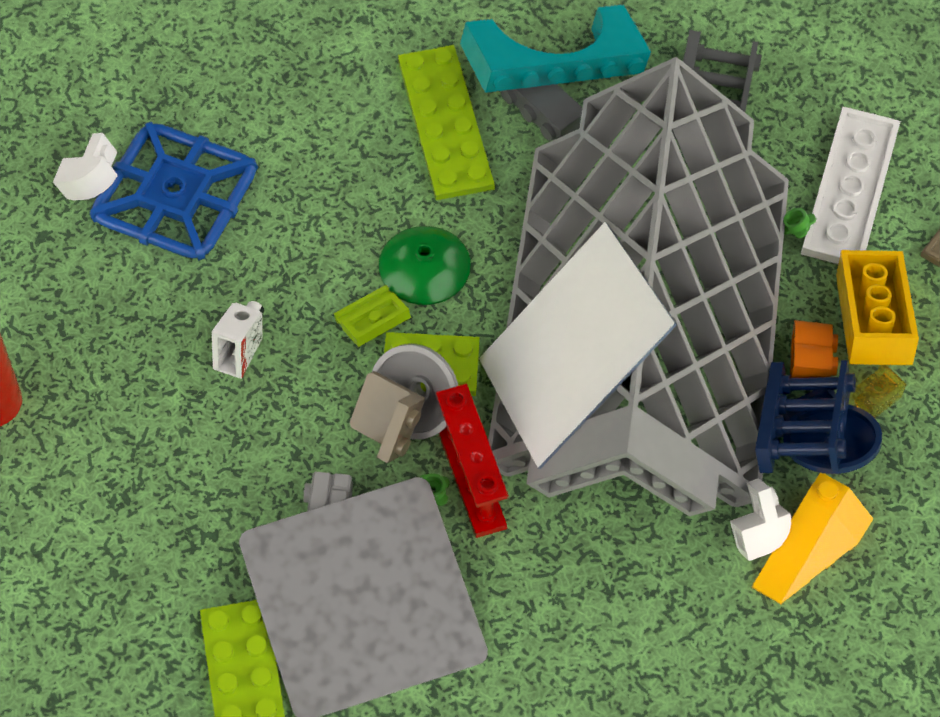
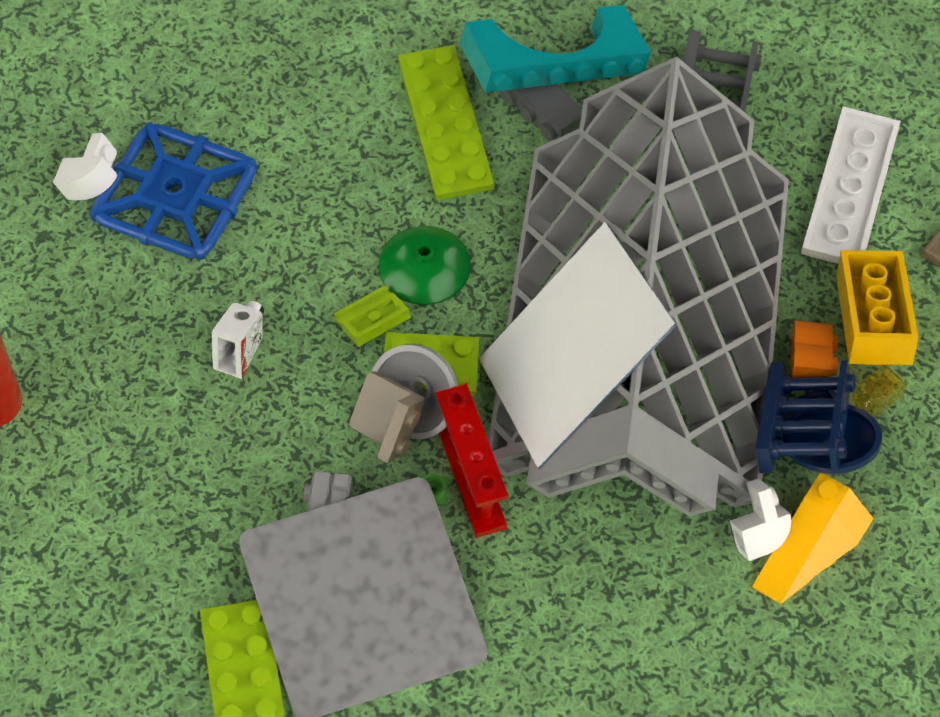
bright green plate [783,208,817,238] -> none

